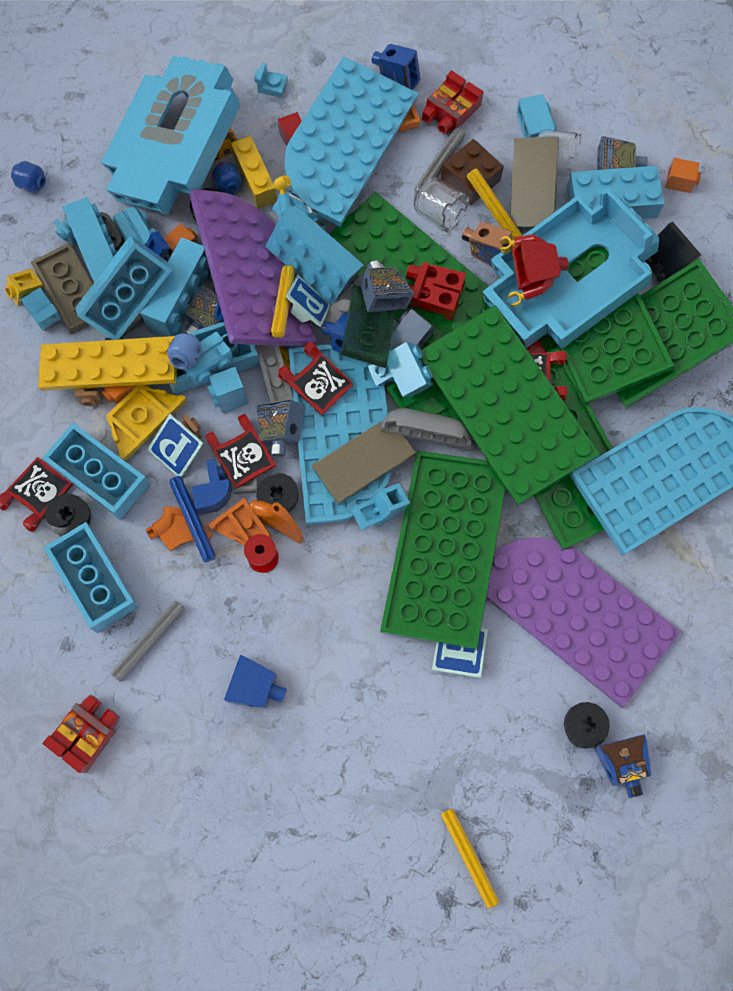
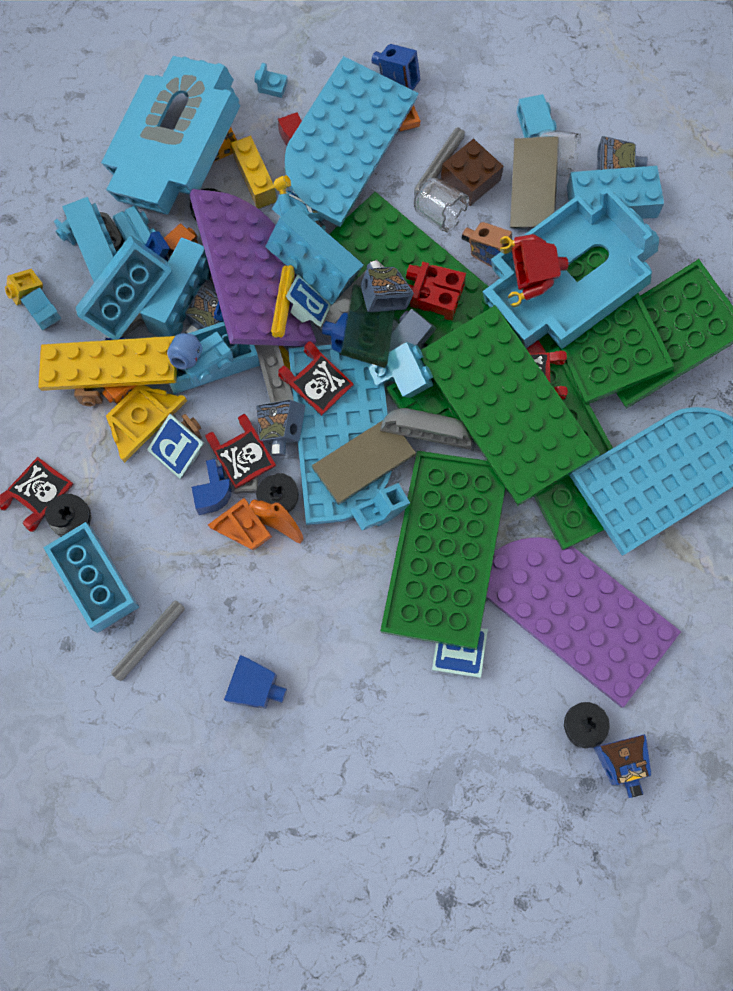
blue head [11,161,46,193] -> none
dark tan tile [31,242,94,334] -> none
medium azure brick [42,423,151,521] -> none
red hips [42,695,120,773] -> none
orange arm [146,506,212,552] -> none
blue axle [170,476,216,563] -> none
medium azure brick [207,367,248,413] -> none
blue head [212,162,243,195] -> none
red piece [244,534,279,573] -> none
red hips [422,70,484,135] -> none
yellow axle [441,808,499,909] -> none
yellow axle [467,168,523,240] -> none
black slope [644,221,701,283] -> none
orange brick [665,157,701,193] -> none

